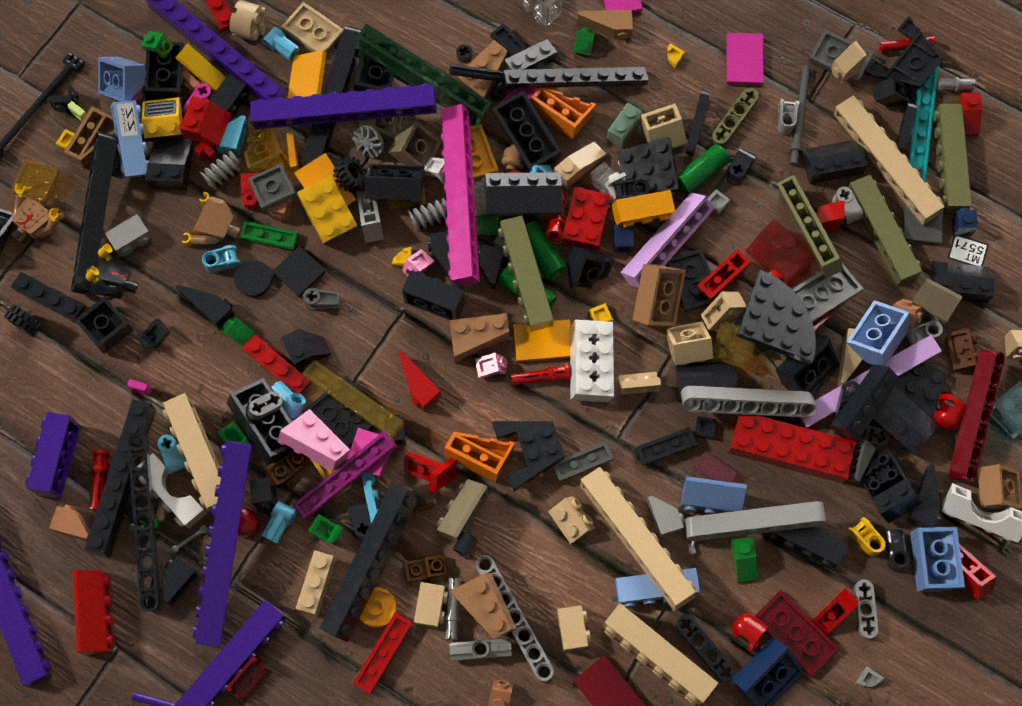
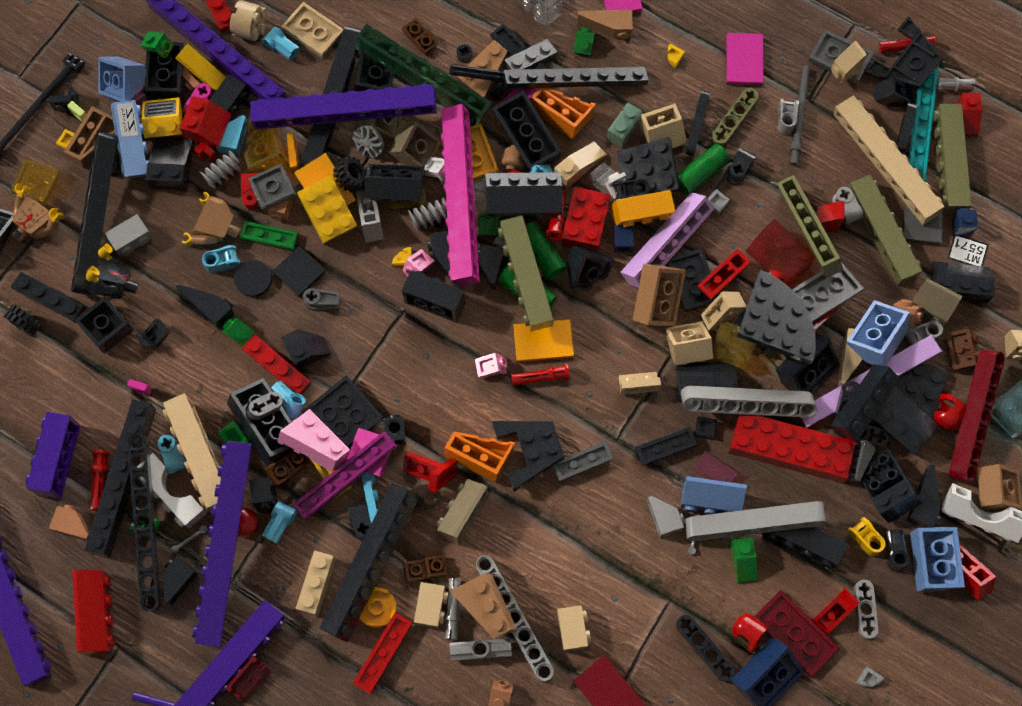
light orange tile [287,50,327,98] -> none
clear yellow tile [302,360,404,439] -> none
green bracket [308,514,343,544] -> none
red slope [399,351,441,411] -> none
medium nougat wedge [450,313,509,363] -> none
black piece [453,531,478,559] -> none
tan bracket [548,496,595,544] -> none
white brick [570,320,614,402] -> none
tan brick [580,467,696,612] -> none
yellow tile [588,303,613,322] -> none
tan brick [603,603,718,706] -> none
light blue brick [615,568,700,608] -> none
black slope [801,140,867,184] -> none
none -> reddish brown slope [402,18,438,55]

